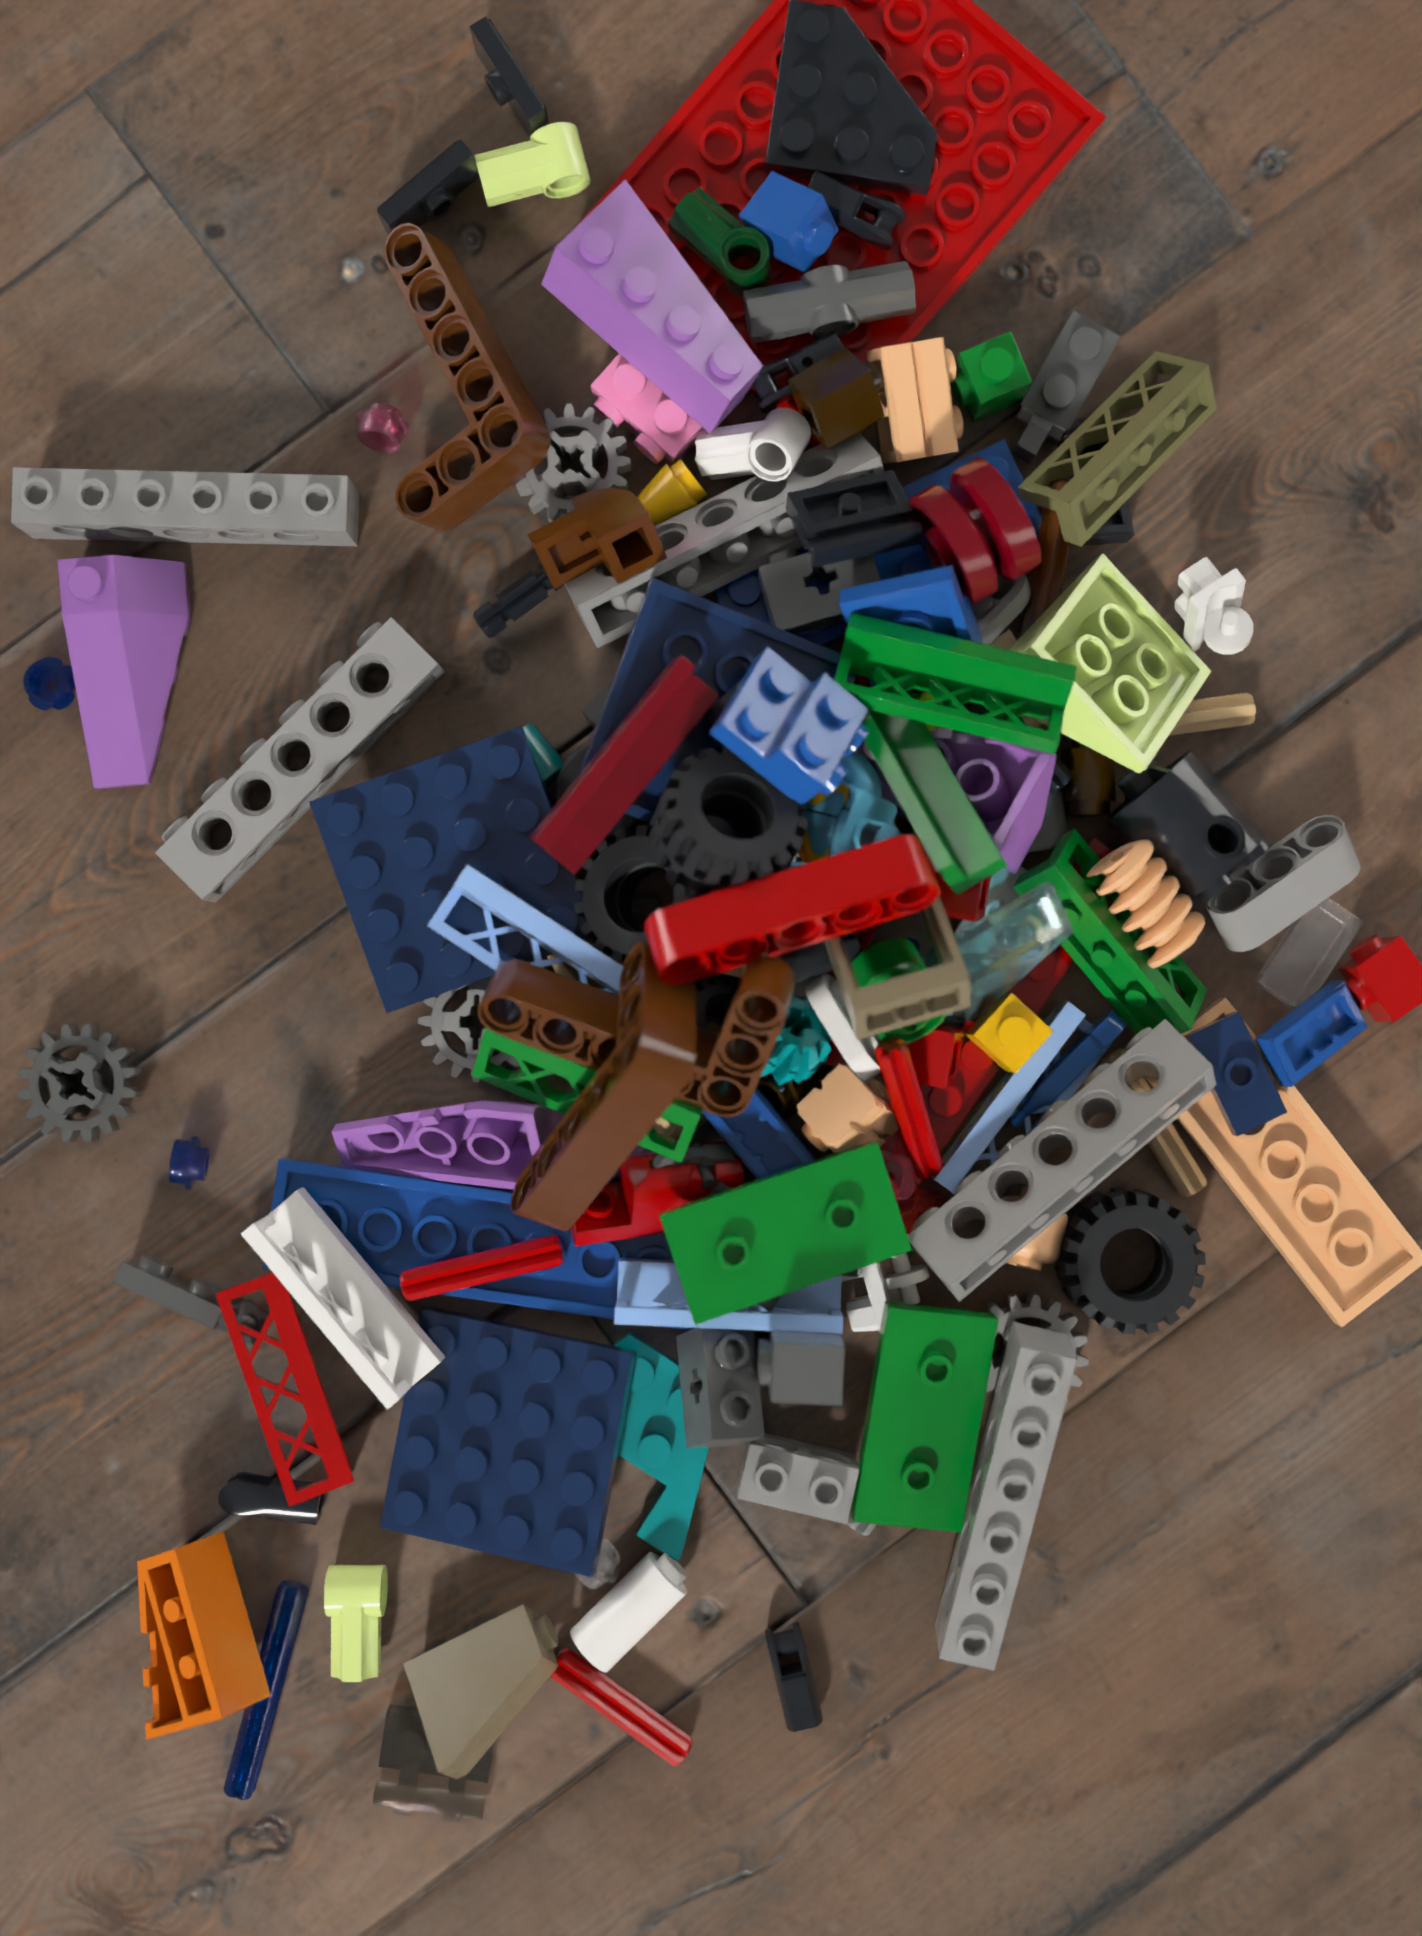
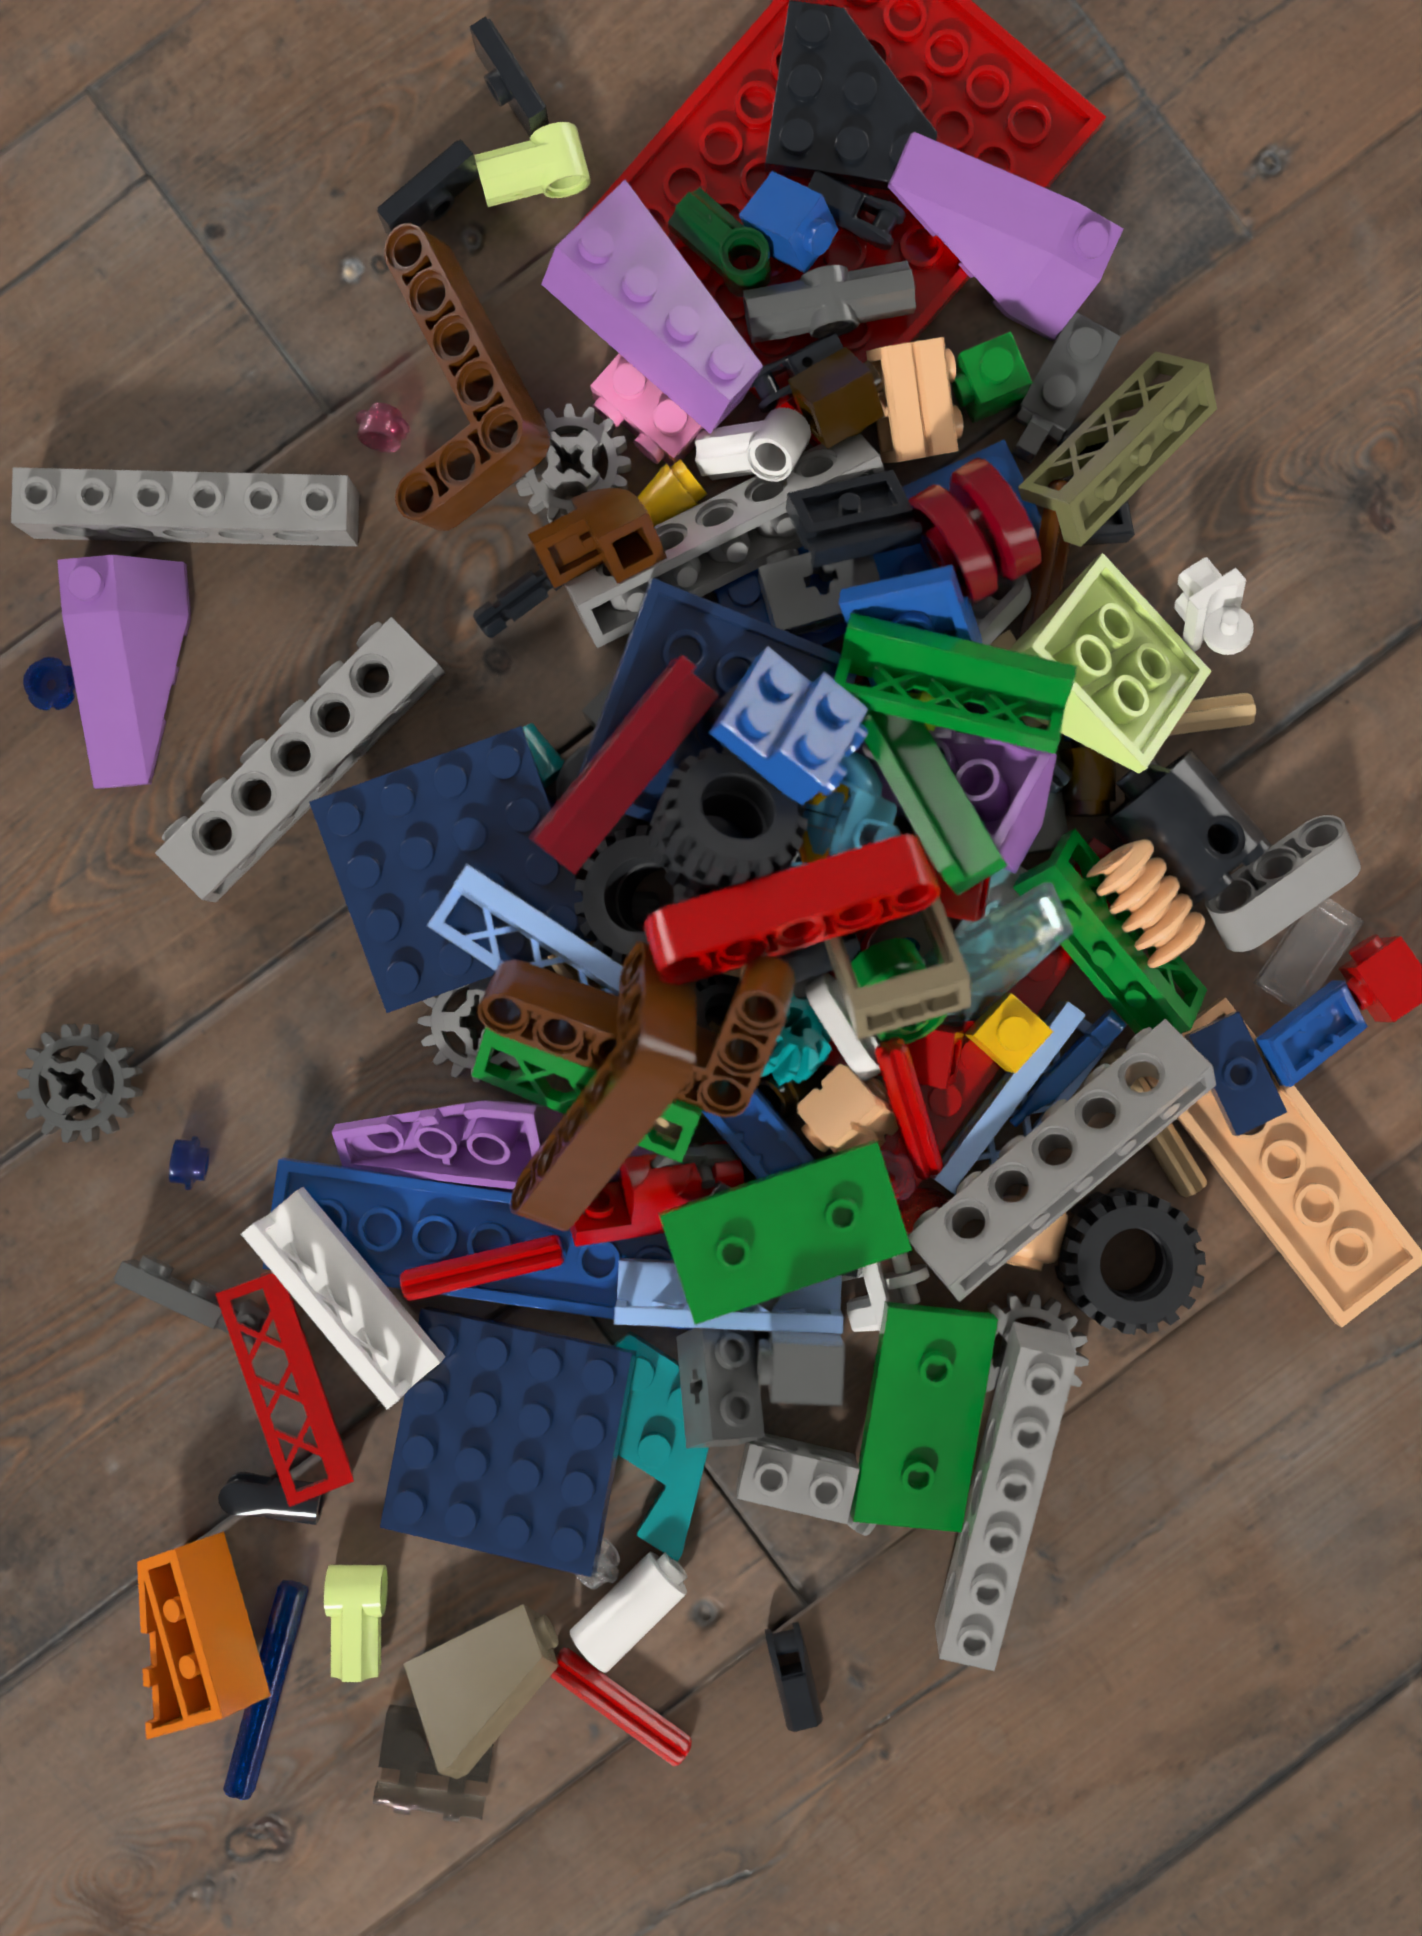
none -> medium lavender wedge [887,132,1123,341]

